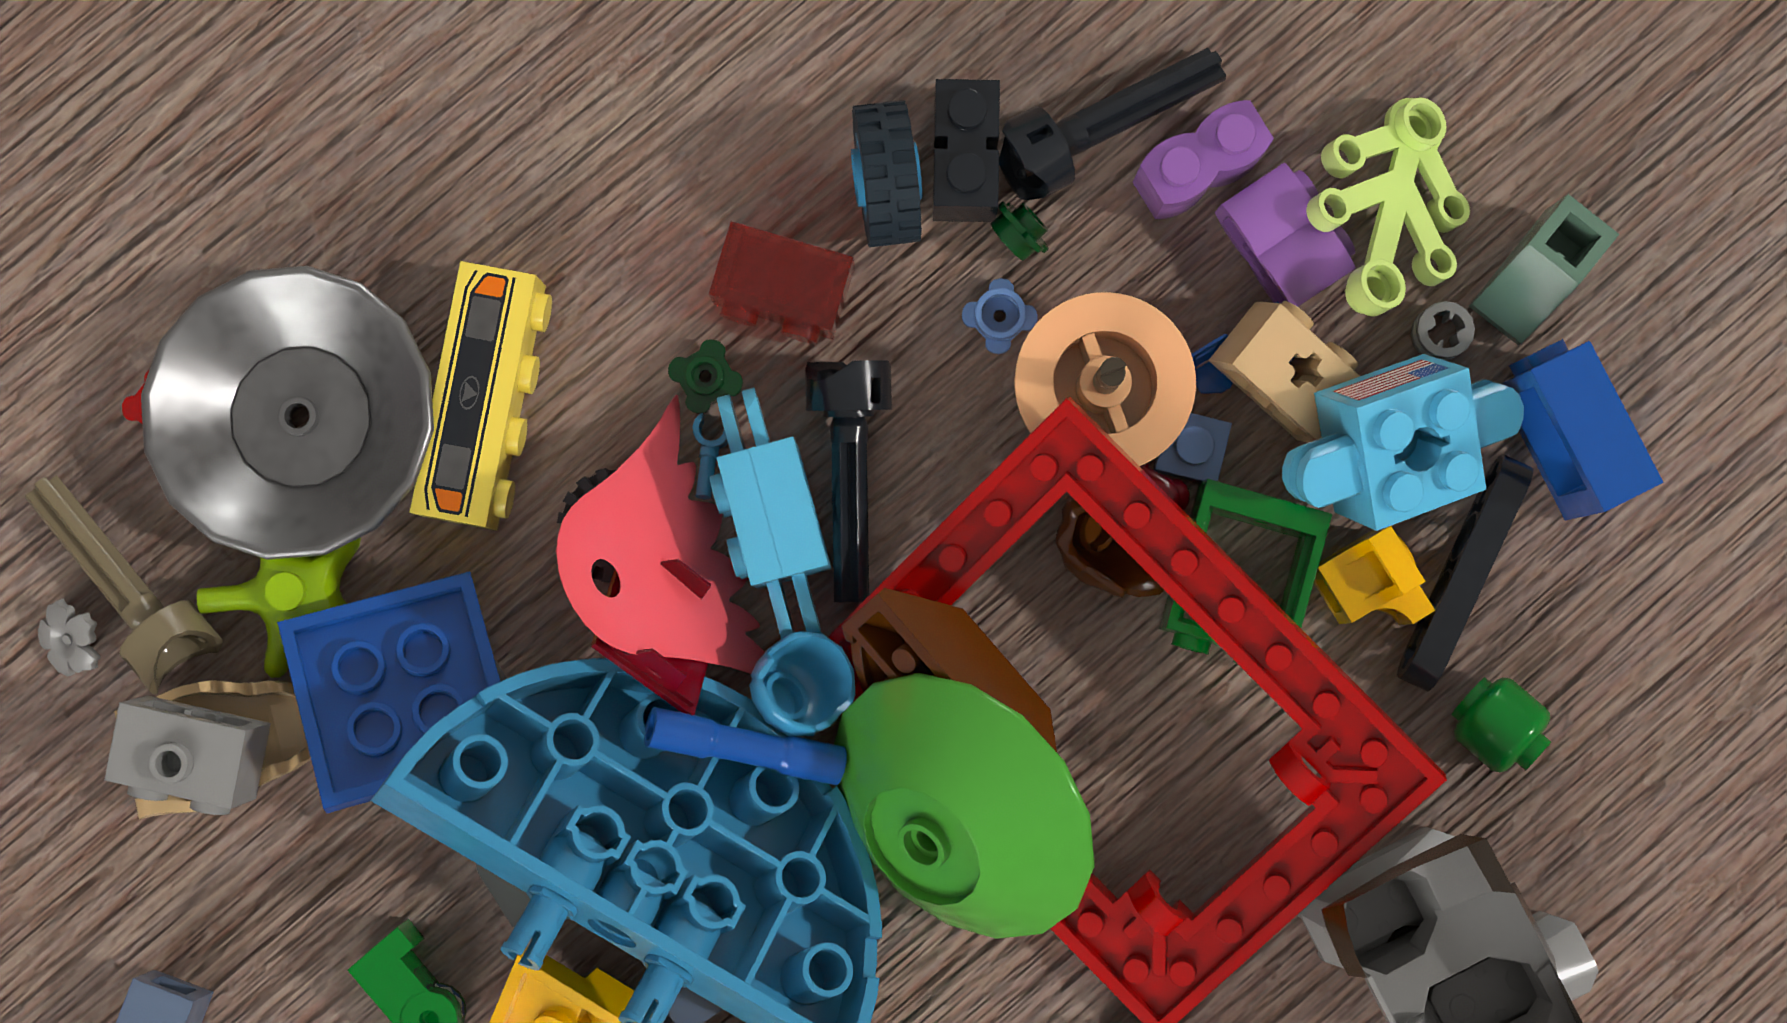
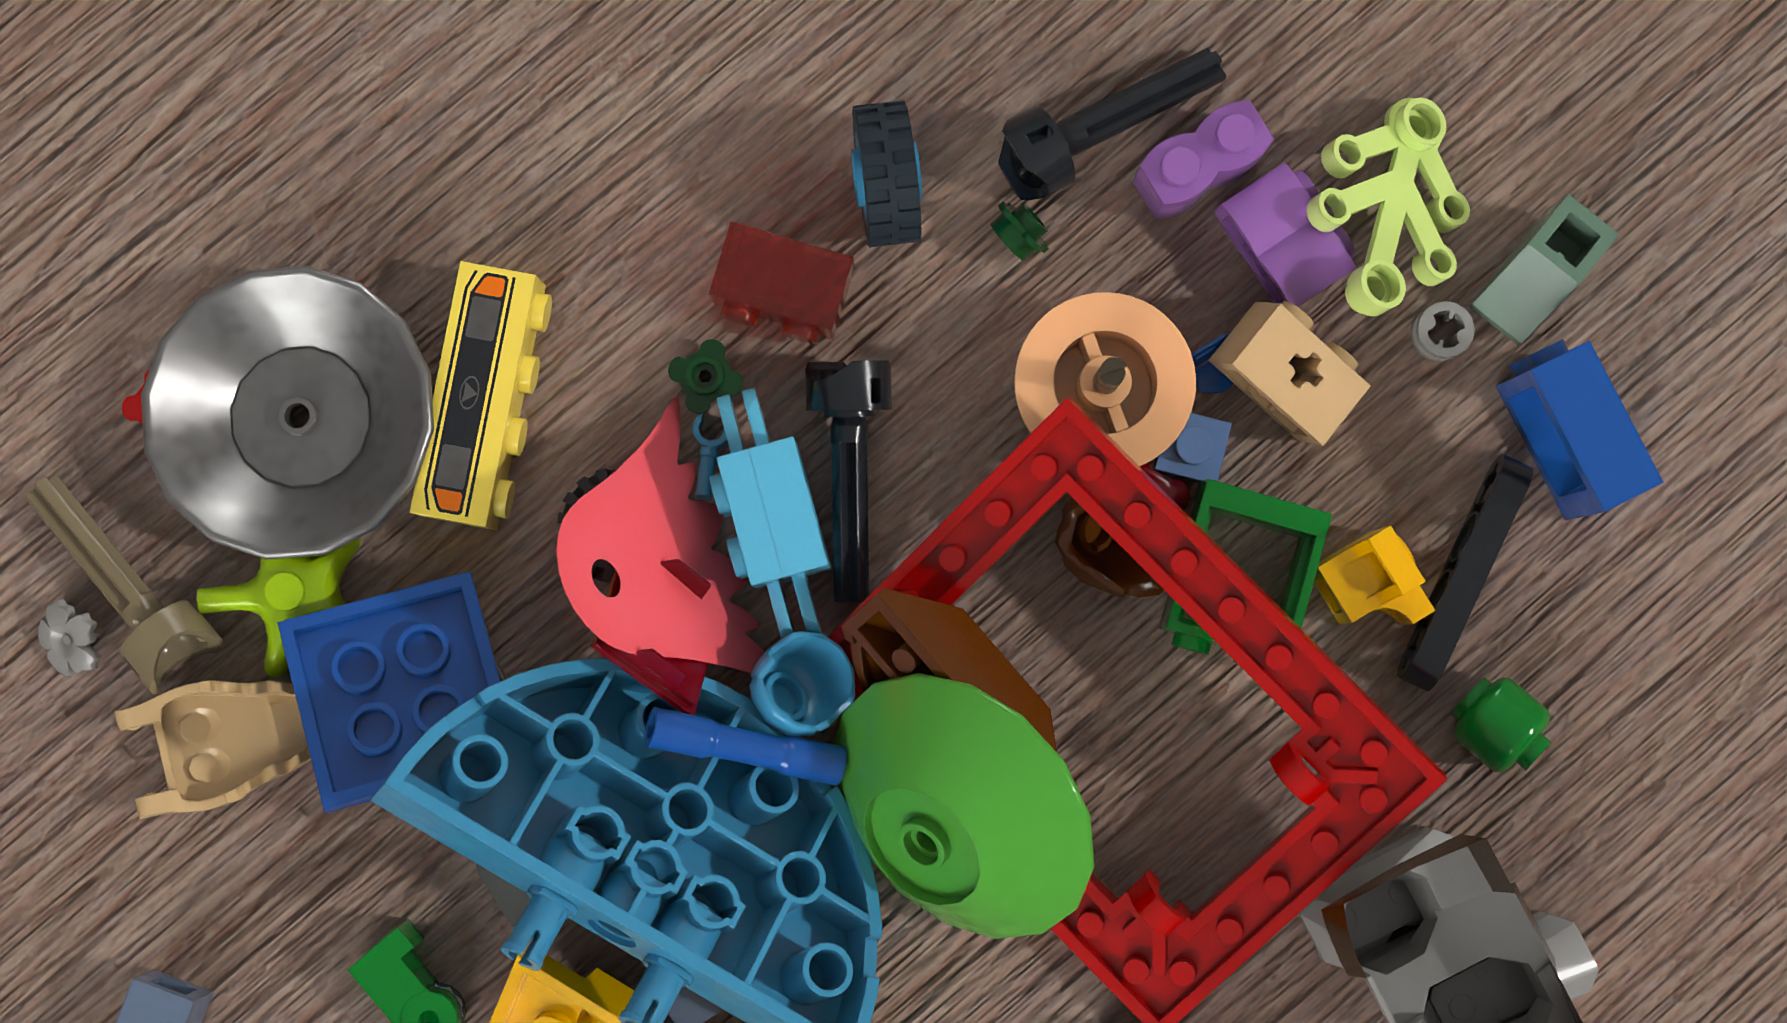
light grey brick [104,695,271,815] -> none
black piece [933,79,1000,222] -> none
medium blue plate [962,278,1038,354] -> none
medium azure brick [1282,354,1524,531] -> none

